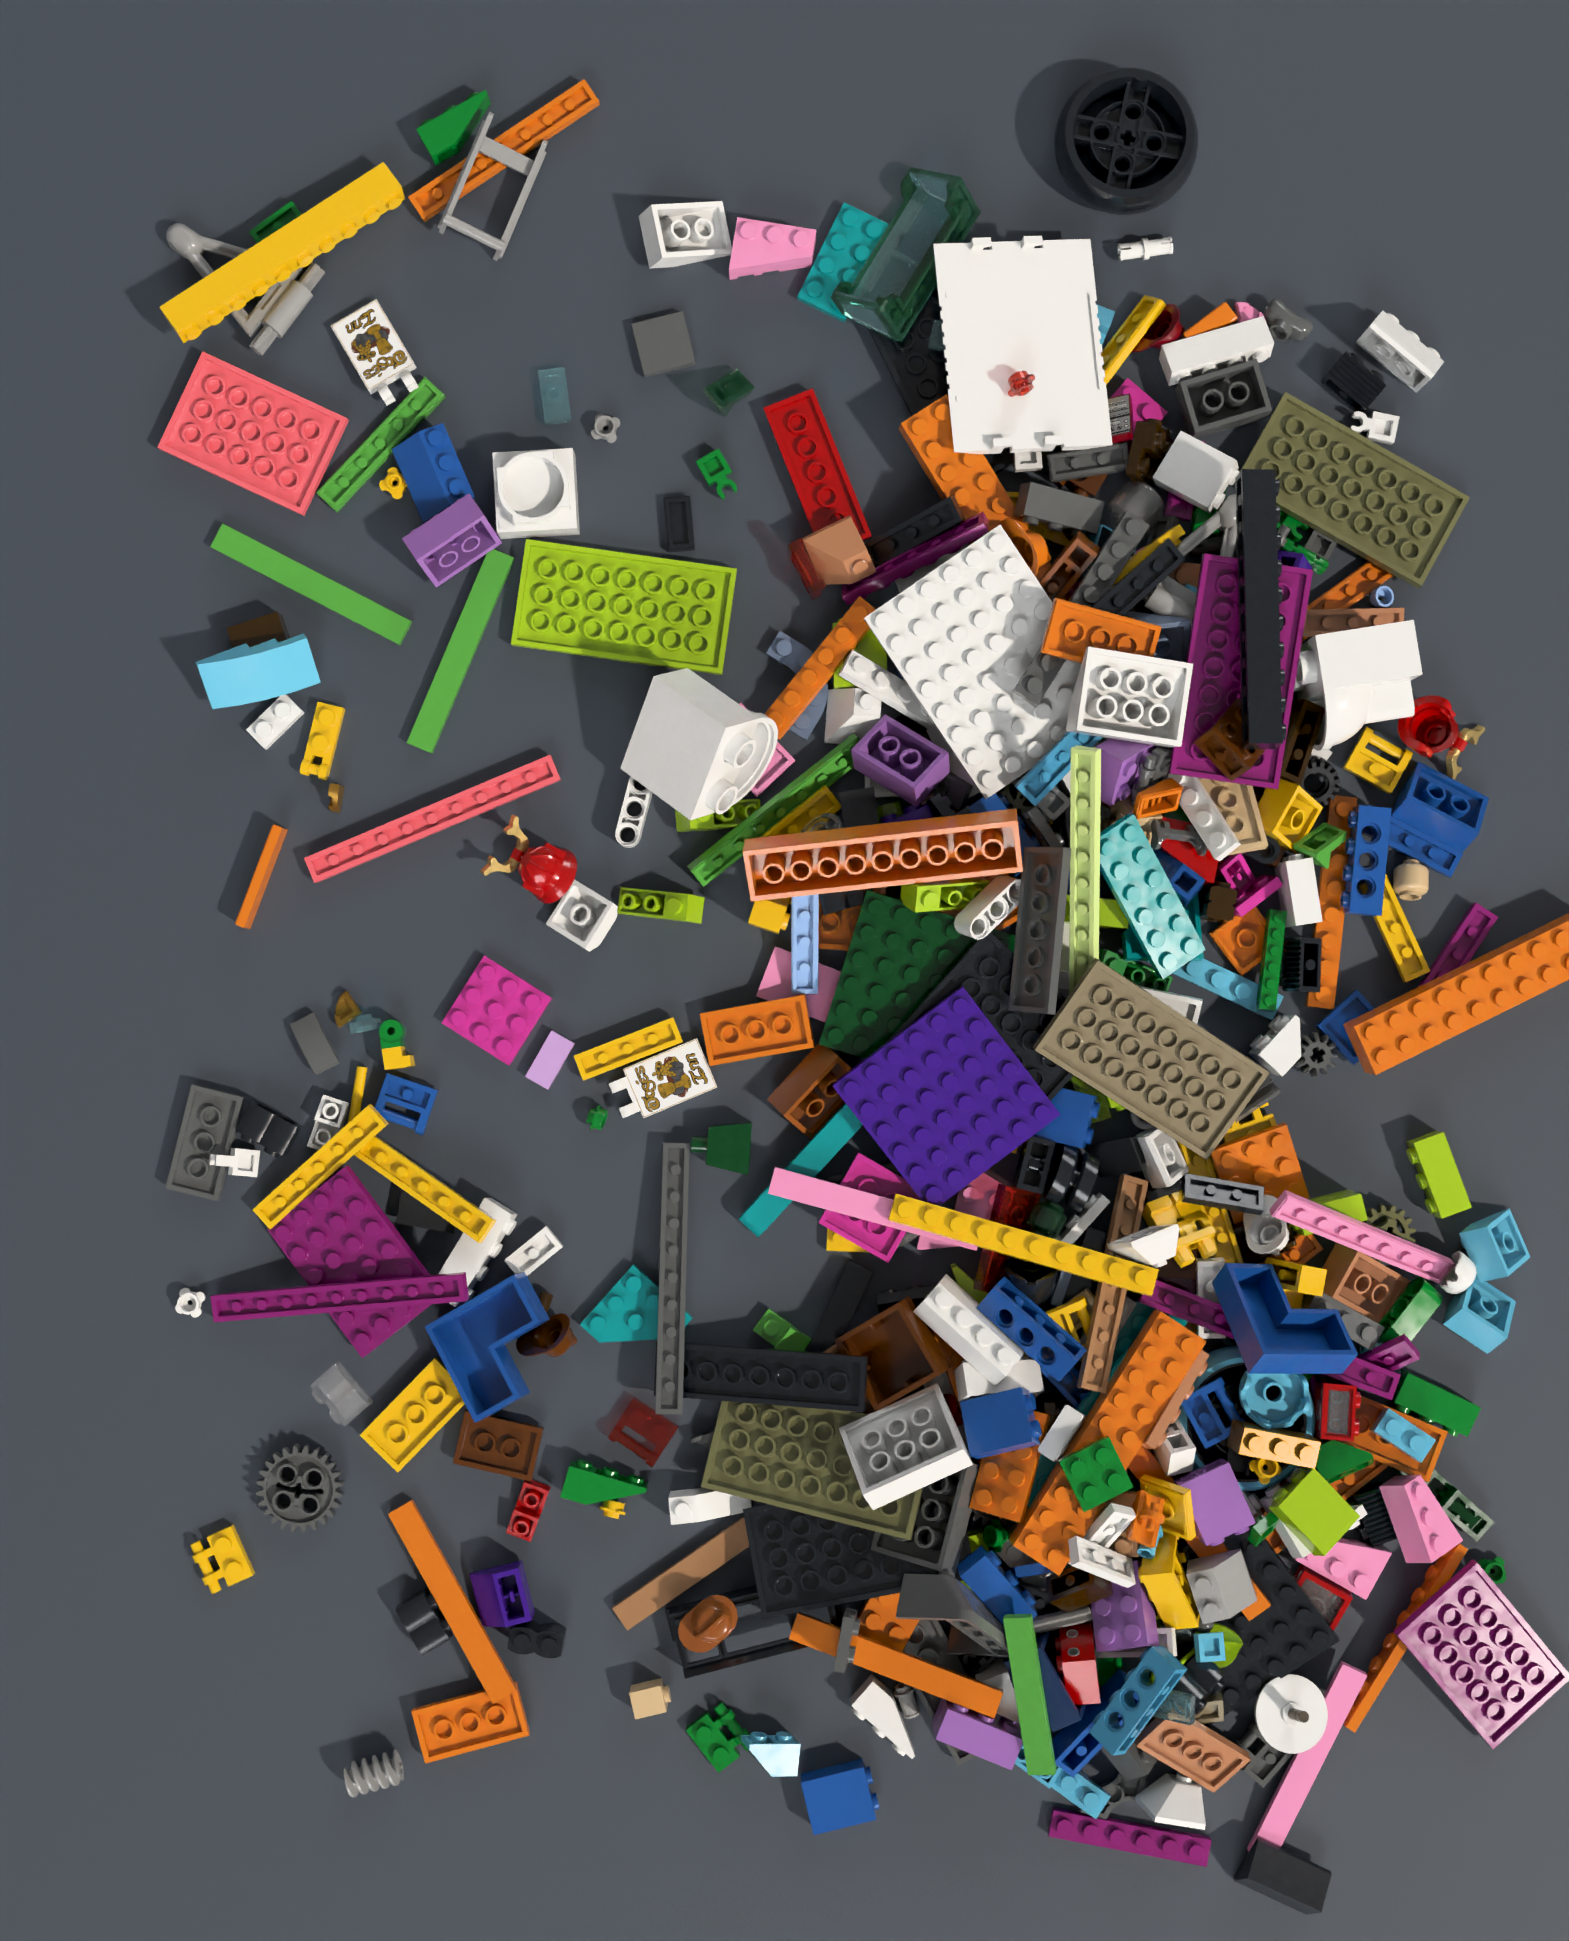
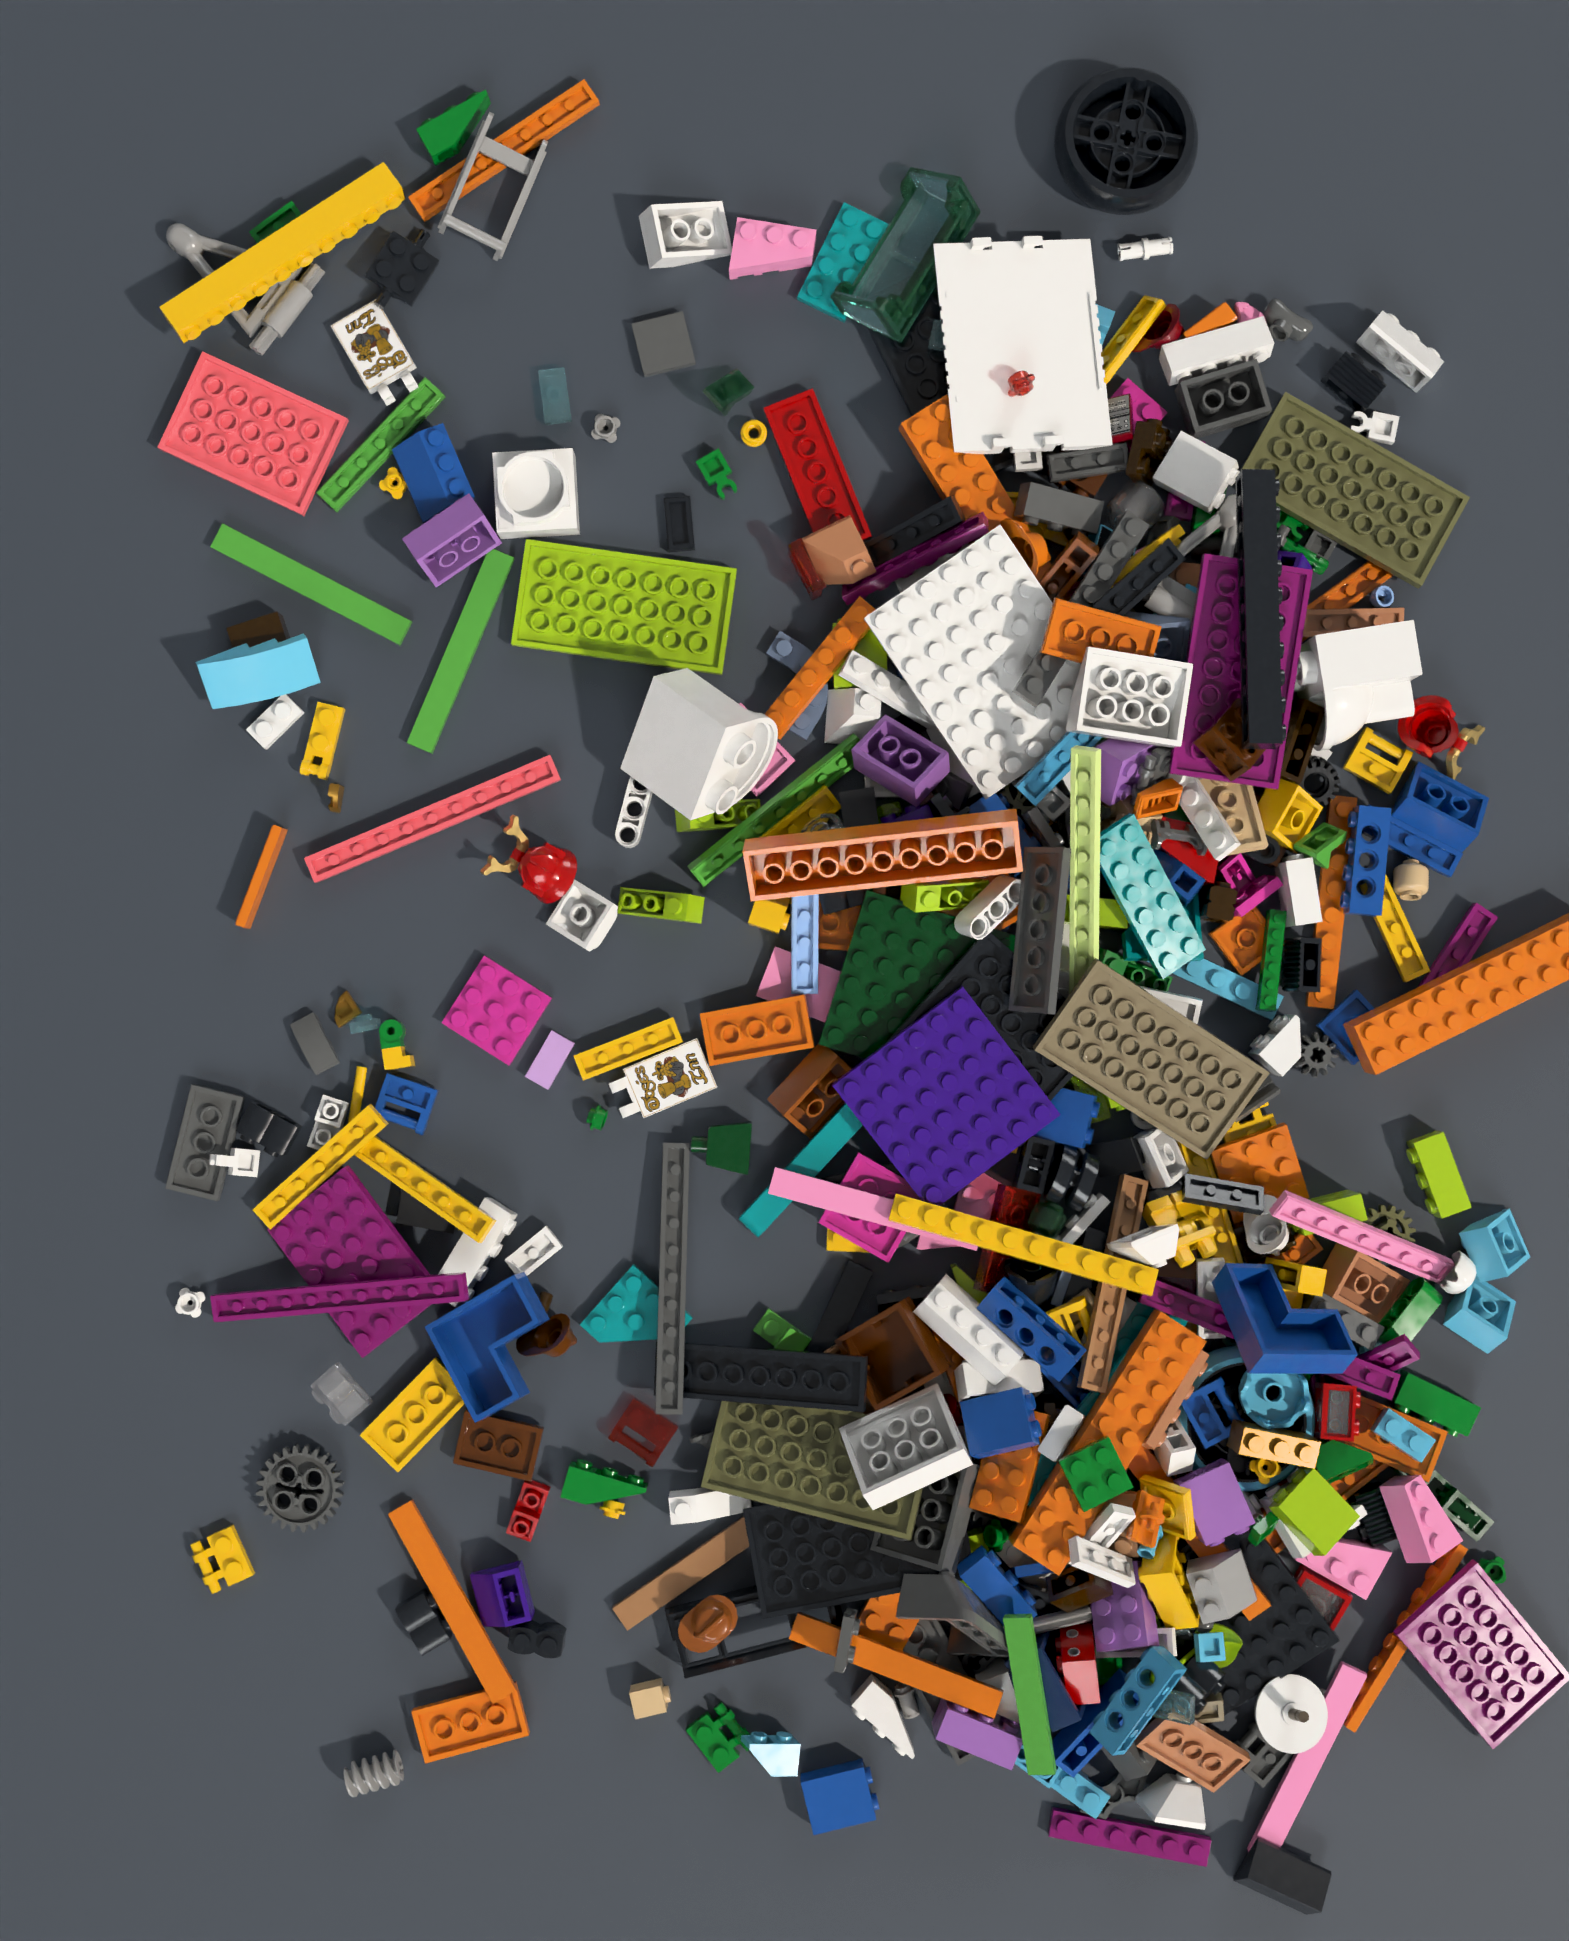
none -> black plate [365,229,439,310]
none -> yellow plate [740,420,767,447]

